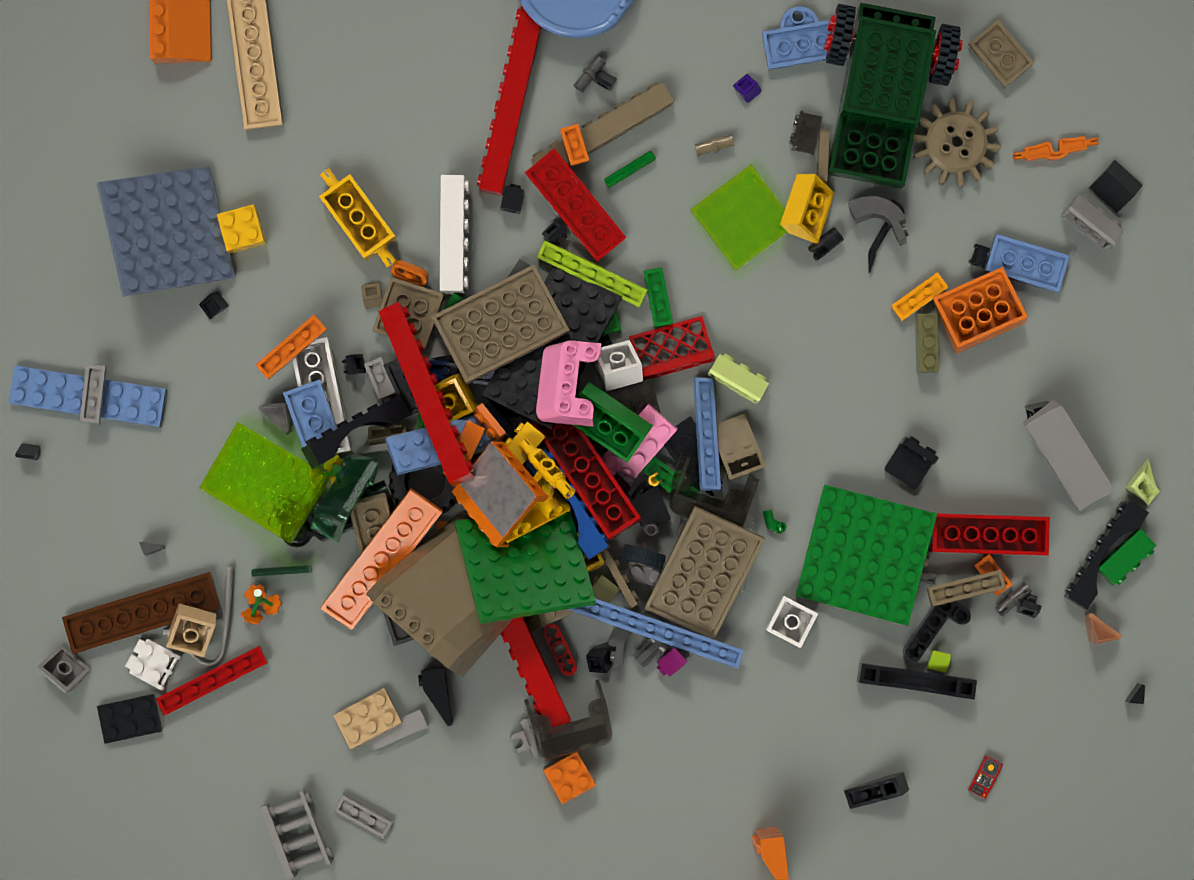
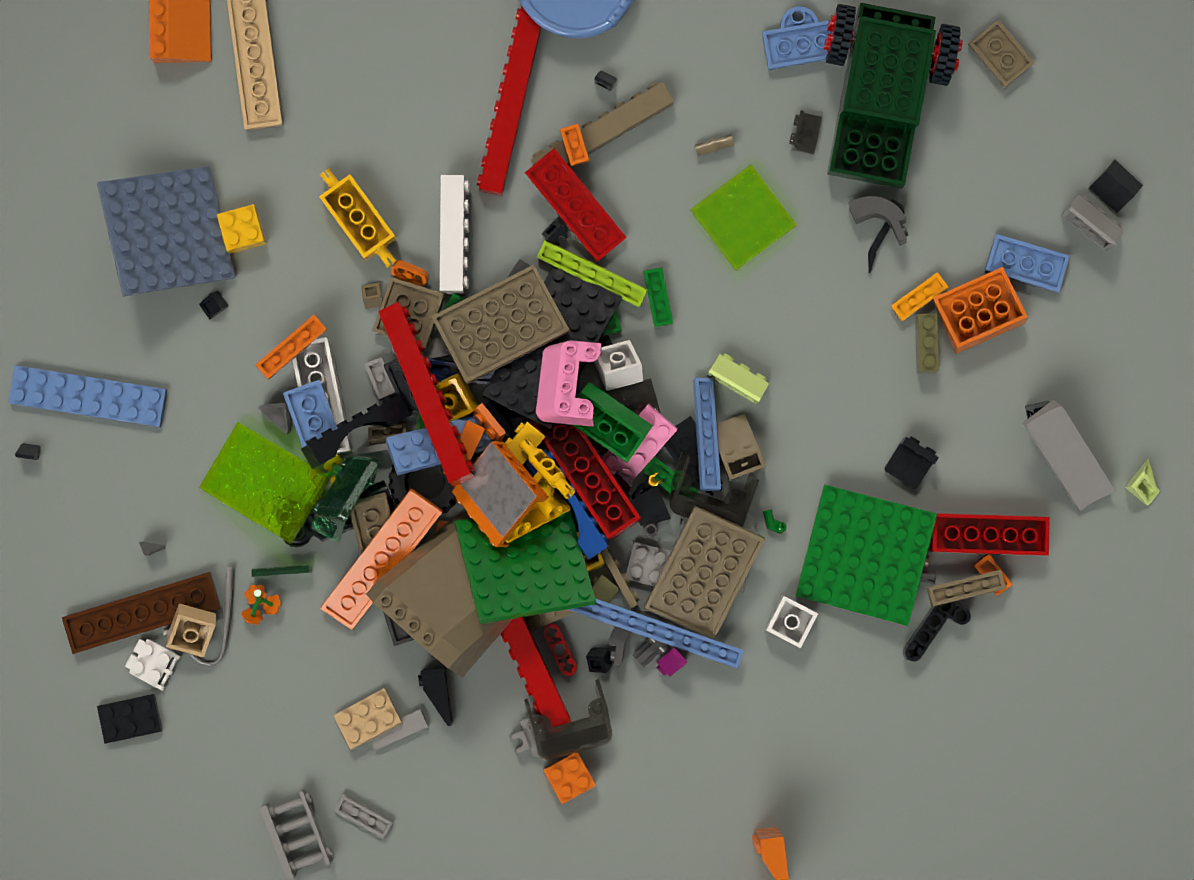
light grey slope [36,645,91,694] -> none
light grey plate [80,364,107,424] -> none
red plate [156,646,268,716] -> none
black tile [342,354,366,375] -> none
black brick [500,184,525,215] -> none
dark grey pin [573,55,606,93] -> none
green axle [604,151,656,188] -> none
black wheel [621,544,666,571] -> none
red fence [629,316,715,382] -> none
dark purple slope [733,74,762,103] -> none
yellow slope [780,174,834,243] -> none
black hinge [808,227,844,261] -> none
dark tan beam [817,129,830,184] -> none
black slope [844,772,909,809] -> none
black arch [857,662,977,700] -> none
dark tan gear [913,98,1001,187] -> none
lime slope [927,650,952,673] -> none
black bush [968,244,991,268] -> none
tile [968,755,1003,799] -> none
dark grey pin [995,582,1032,617] -> none
orange piece [1012,136,1099,161] -> none
black tile [1016,594,1042,618] -> none
black arch [1064,500,1149,610] -> none
nougat slope [1084,612,1122,644] -> none
green brick [1098,529,1157,585] -> none
black slope [1125,683,1145,704] -> none

